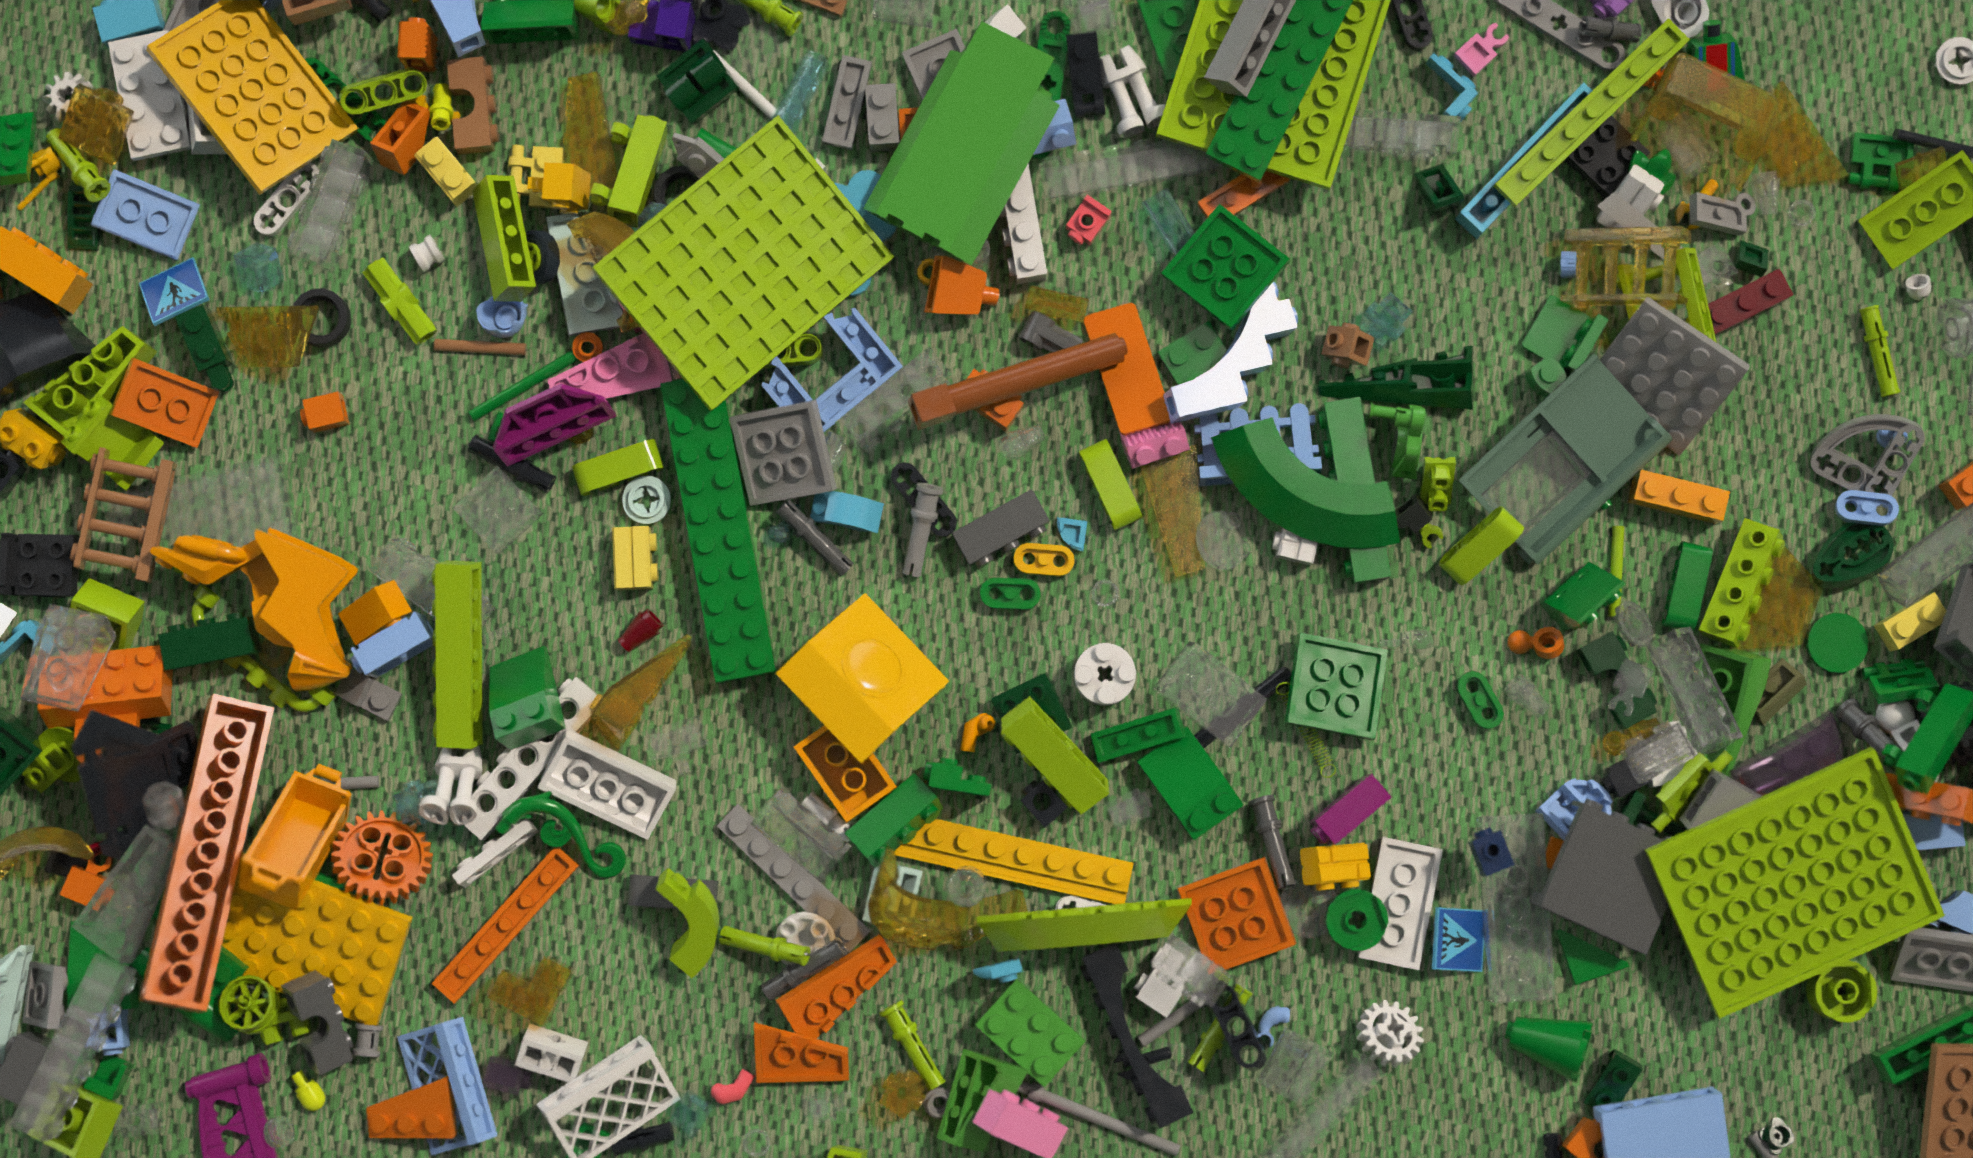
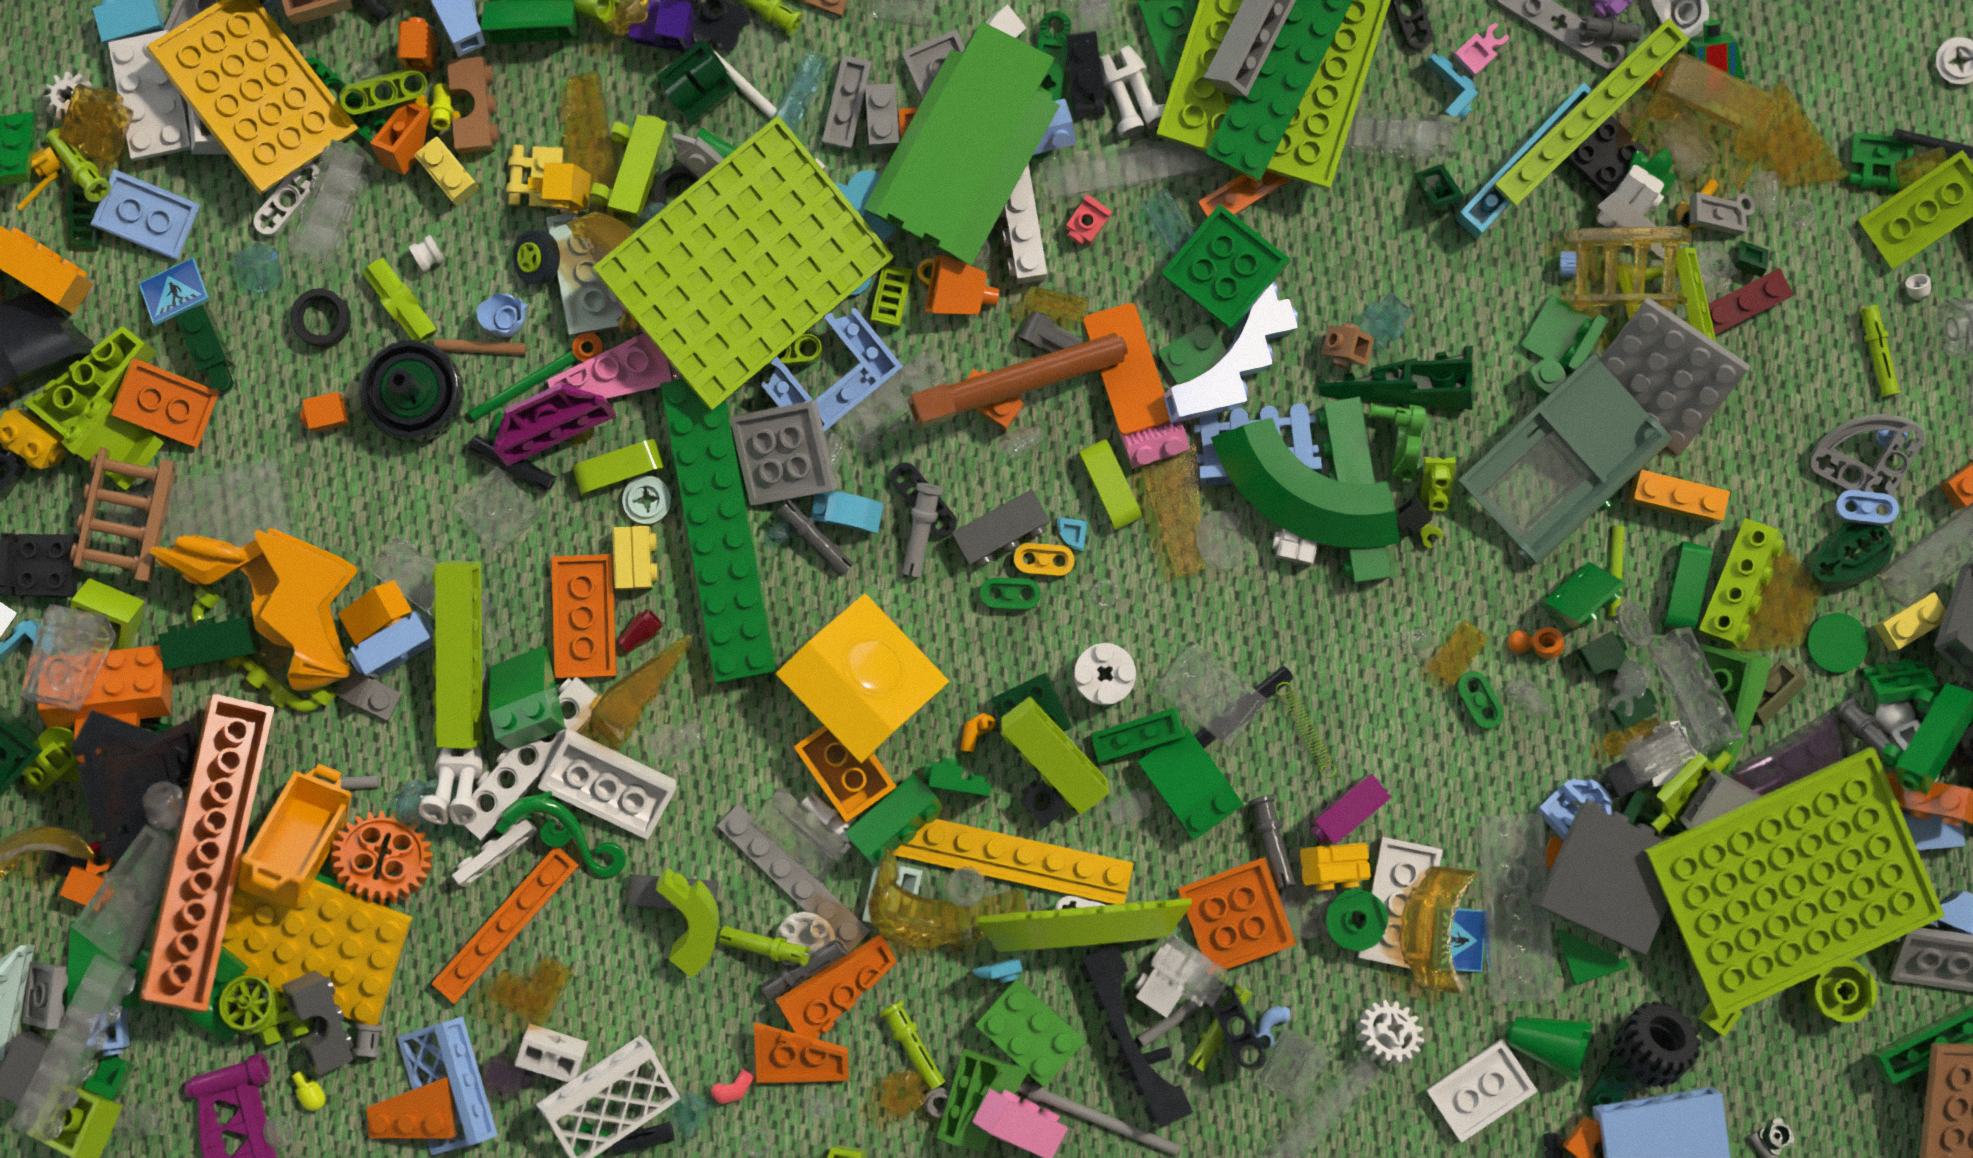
clear yellow wing [217,305,319,367] -> none
lime brick [472,175,536,302] -> none
plate [1284,633,1388,741] -> none
lime beam [1439,506,1524,586] -> none
dark blue brick [1468,827,1515,876] -> none
none -> black wheel [360,340,465,443]
none -> orange plate [551,554,617,679]
none -> lime slope [870,264,913,329]
none -> clear yellow windscreen [1400,865,1478,995]
none -> white plate [1425,1039,1538,1143]
none -> clear yellow plate [1428,619,1489,687]
none -> black tyre [1614,1001,1701,1088]
none -> lime plate [1698,1002,1743,1037]

